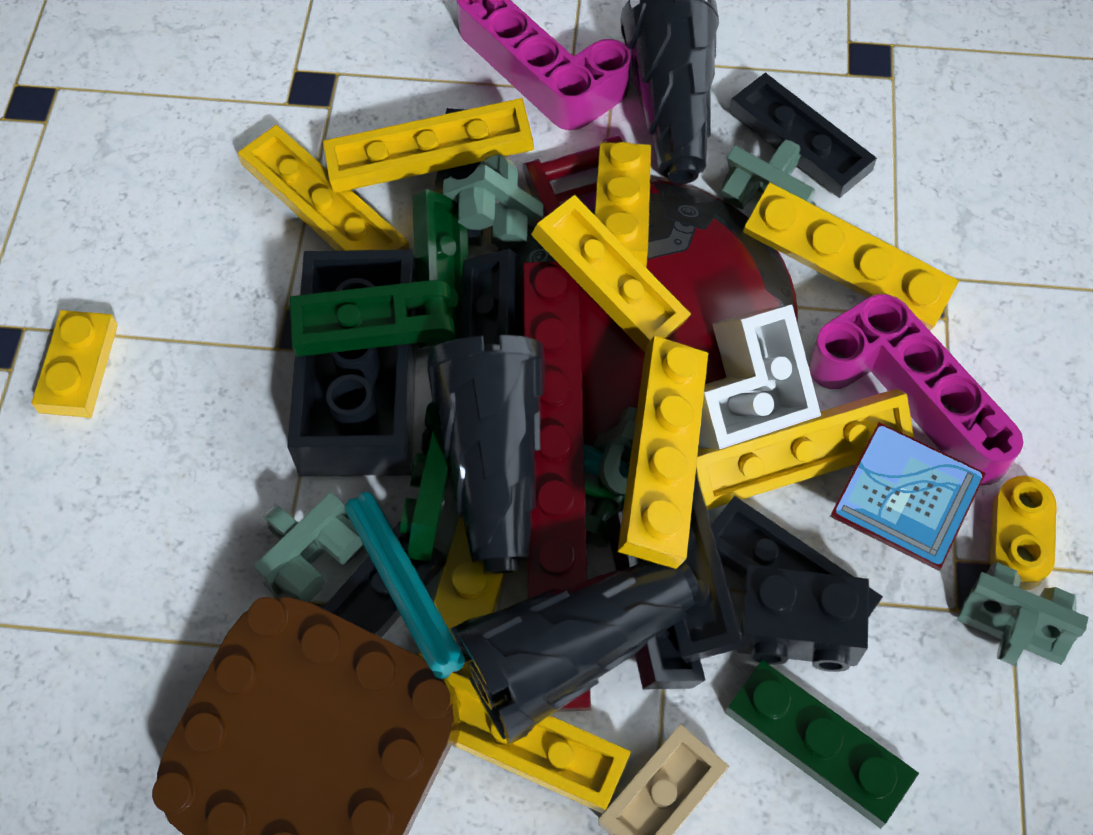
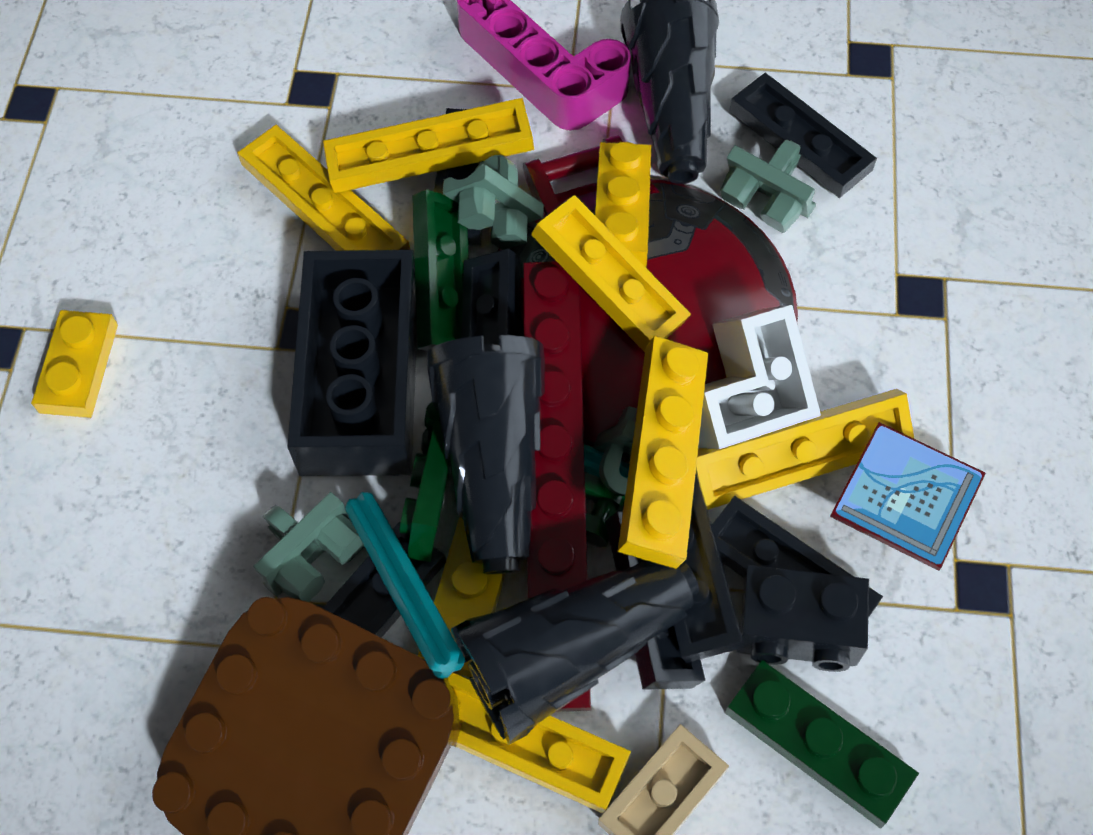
dark green plate [290,280,455,357] -> none
yellow plate [743,182,960,331] -> none
dark pink beam [808,294,1024,485] -> none
sand green hips [957,562,1089,666] -> none
yellow plate [989,476,1057,590] -> none

